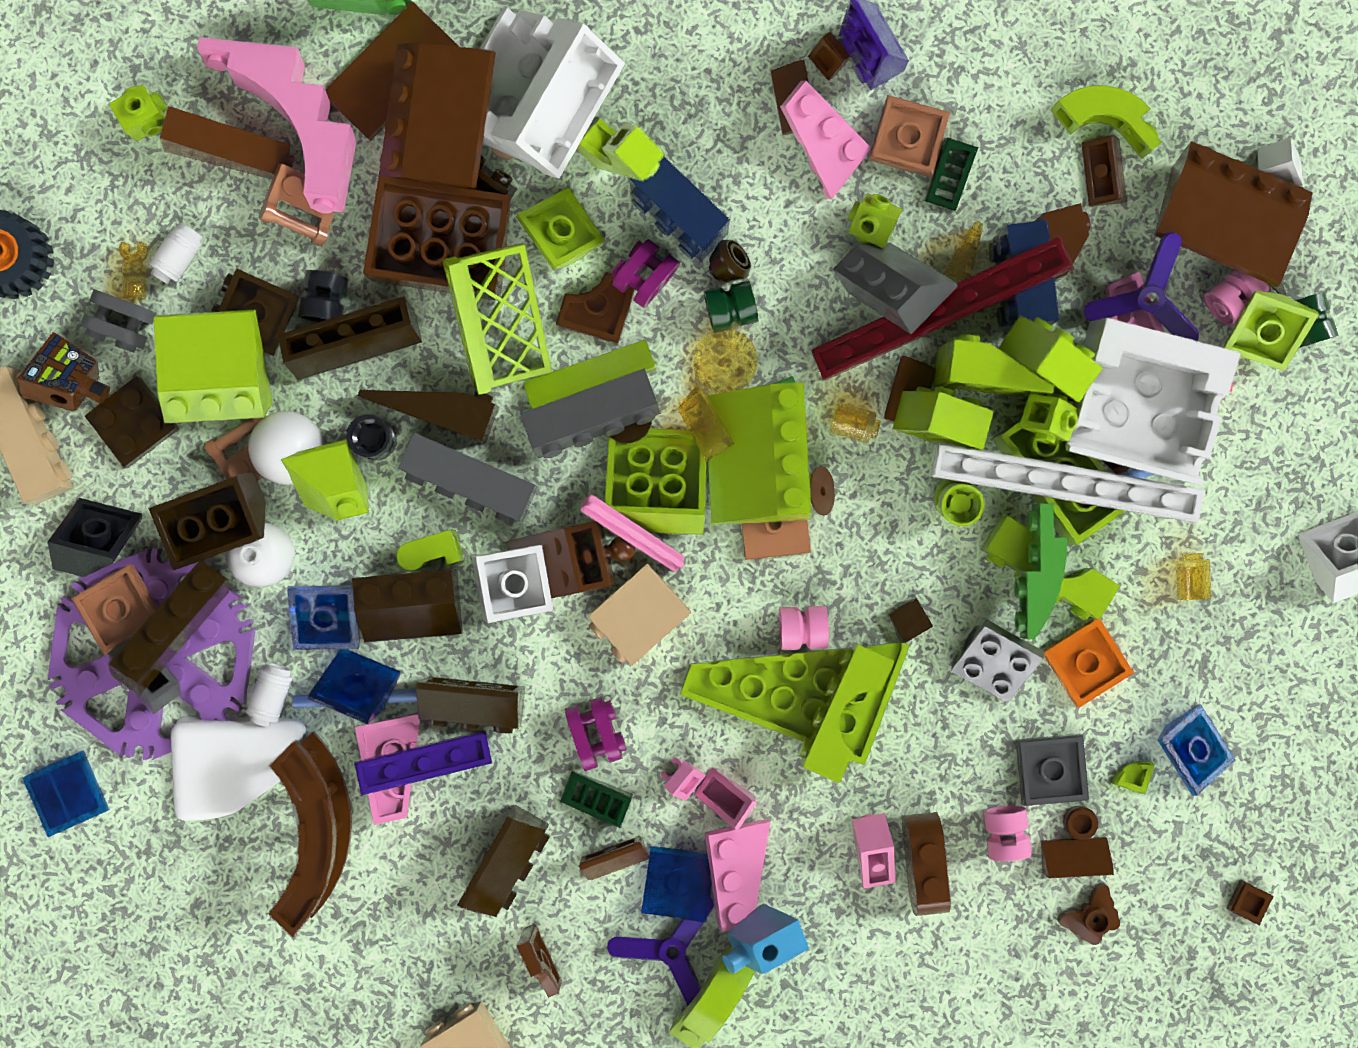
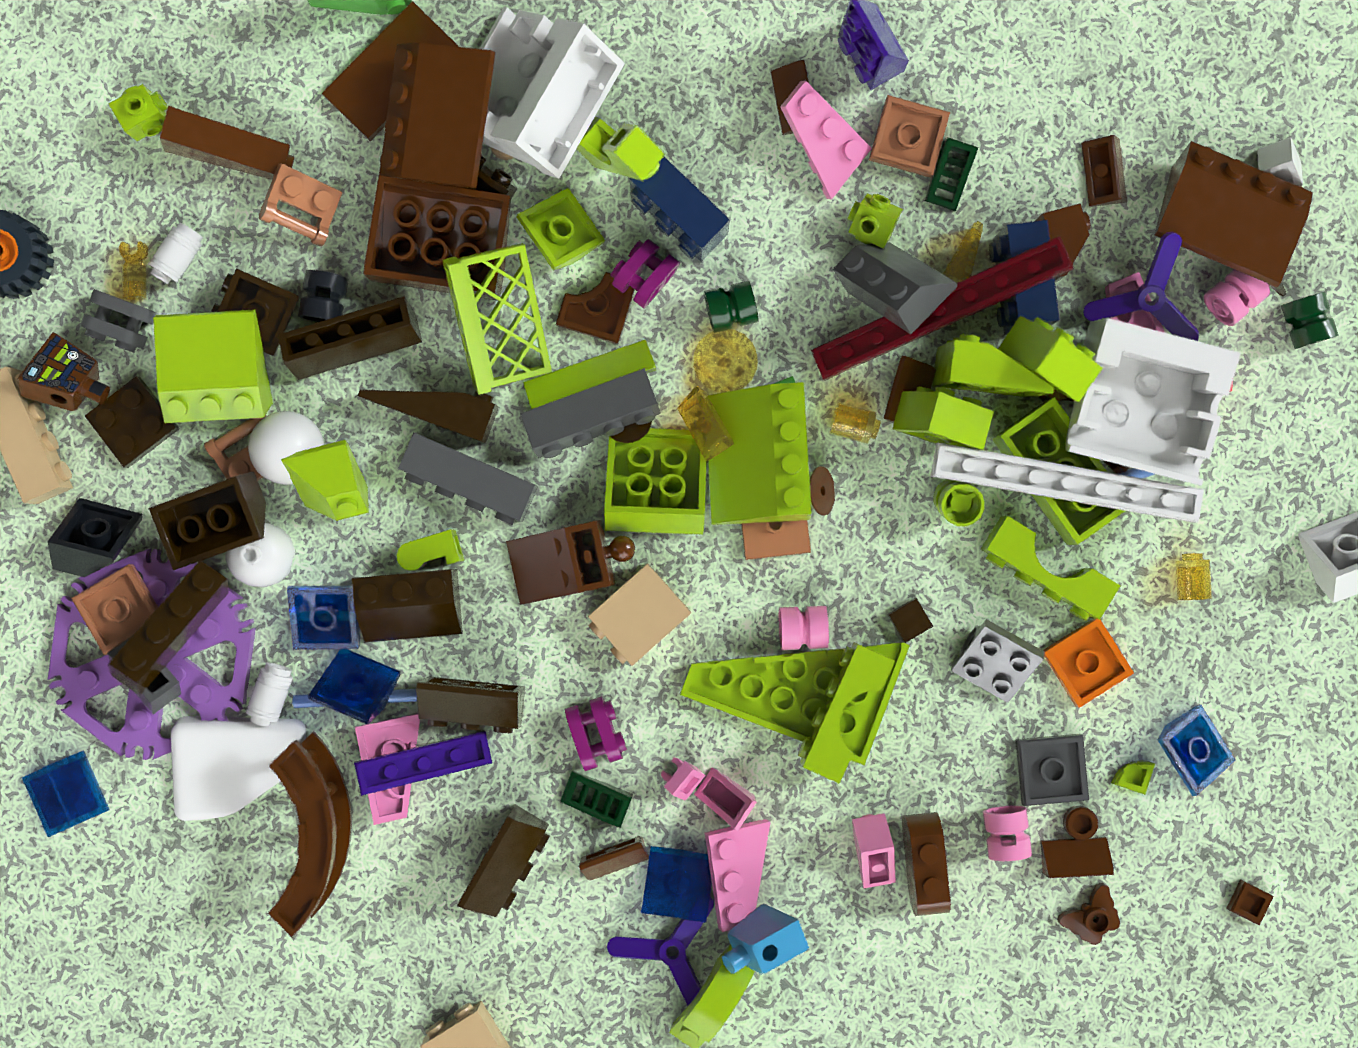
bright pink arch [197,37,357,214] -> none
black wheel [346,414,397,461] -> none
white slope [472,545,553,623] -> none
reddish brown tile [517,924,562,998] -> none
bright pink axle [580,495,684,572] -> none
dark brown cone [709,239,751,283] -> none
reddish brown tile [808,32,851,81] -> none
bright green slope [1014,503,1068,640] -> none
lime brick [1020,393,1079,444] -> none
lime arch [1050,85,1162,159] -> none
lime slope [1222,290,1319,371] -> none

